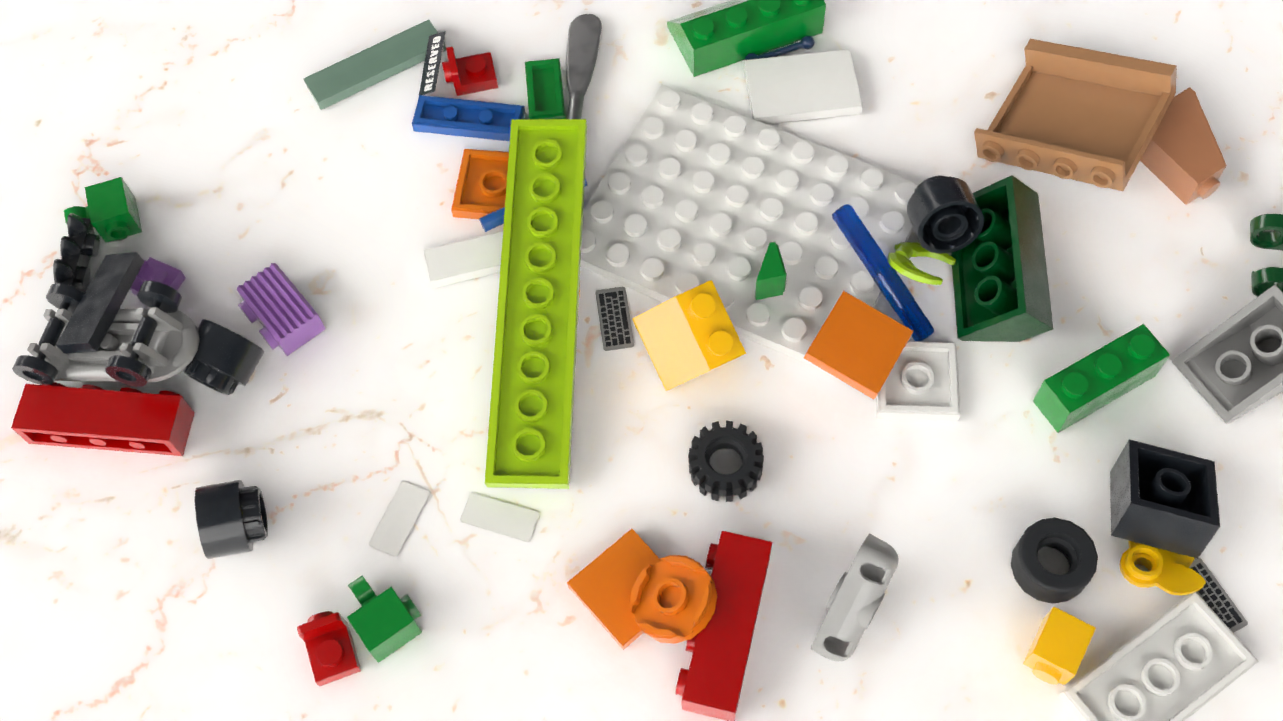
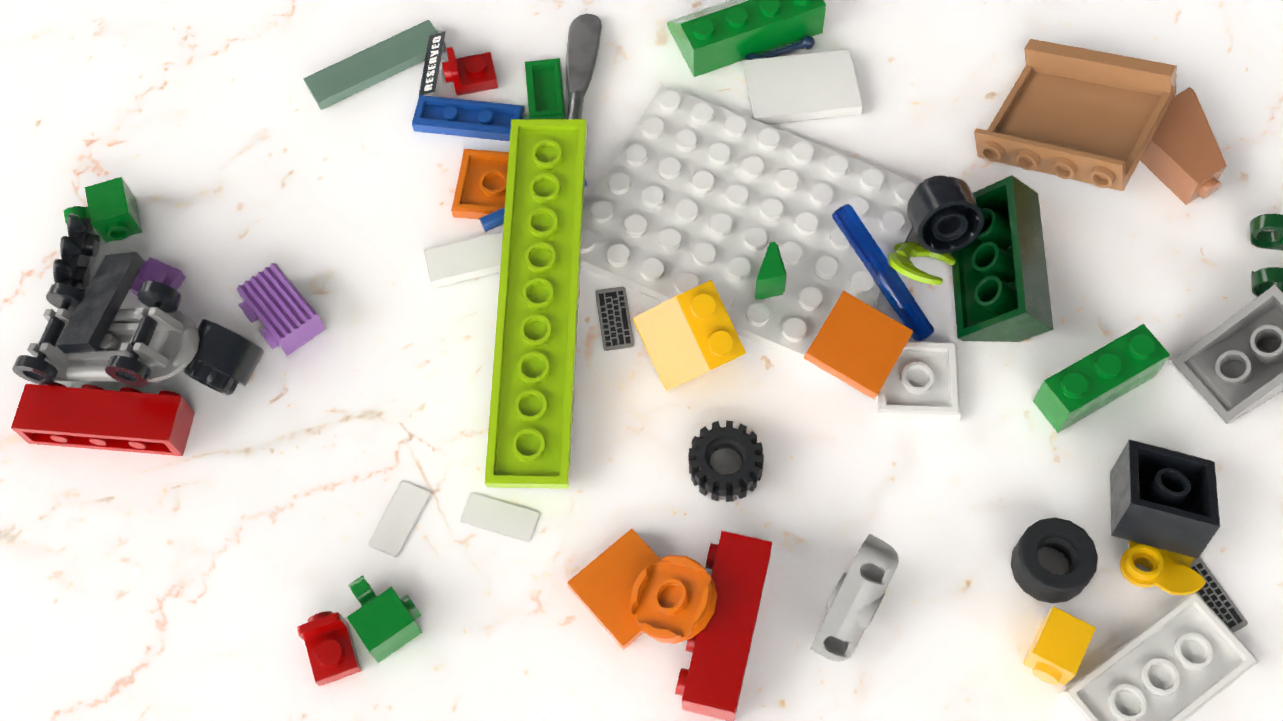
black piece [195,480,268,559] -> none

